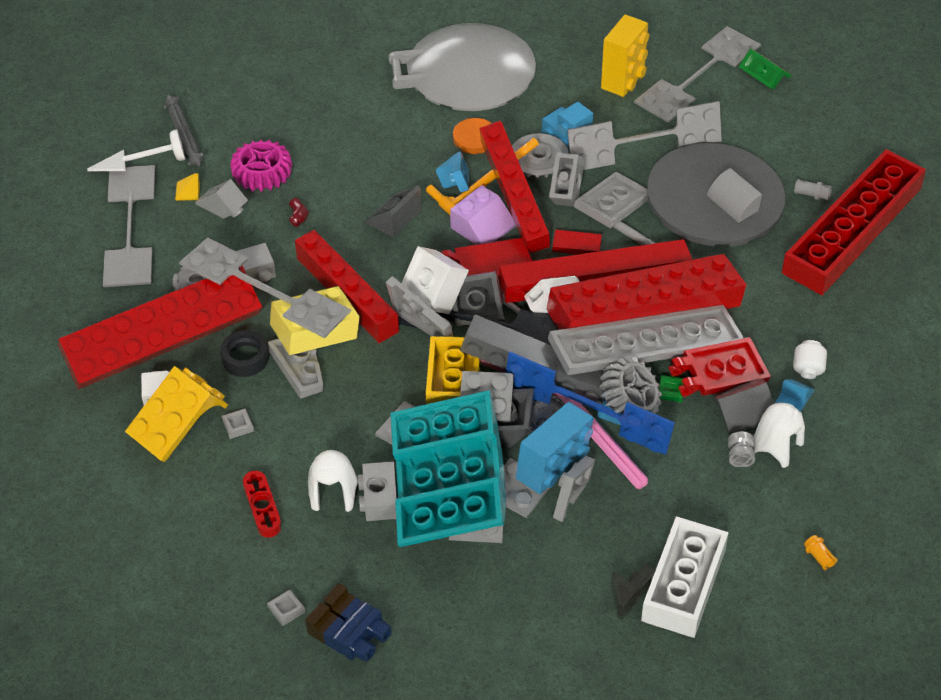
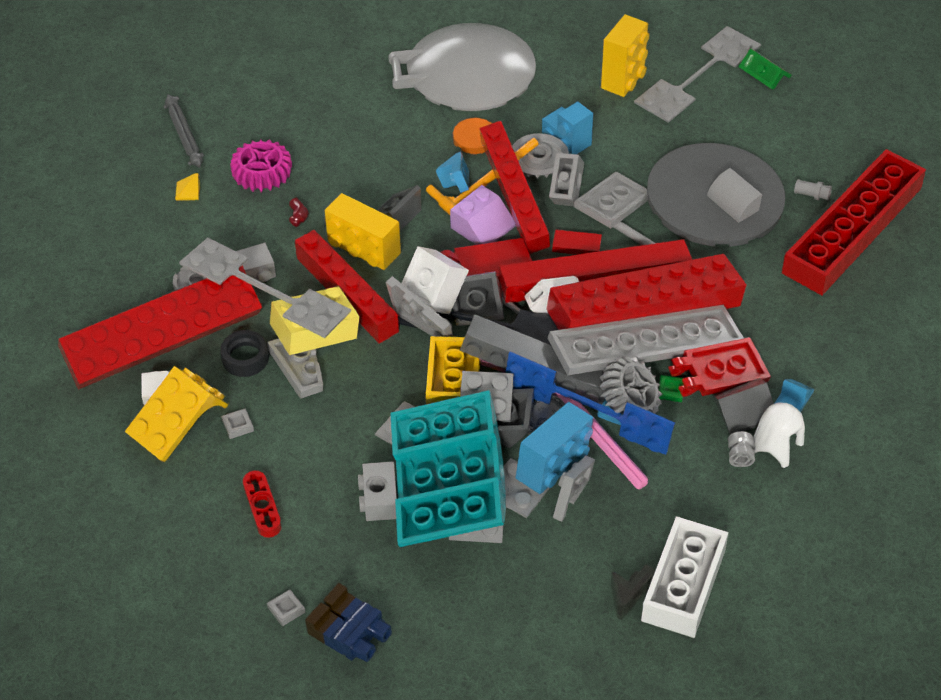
white piece [87,129,186,171] -> none
light grey hinge [103,165,155,287] -> none
light grey slope [195,179,248,219] -> none
white hair [308,450,358,512] -> none
light grey hinge [567,101,722,170] -> none
white head [793,340,827,379] -> none
light orange pin [804,535,837,571] -> none
none -> yellow brick [325,193,401,270]

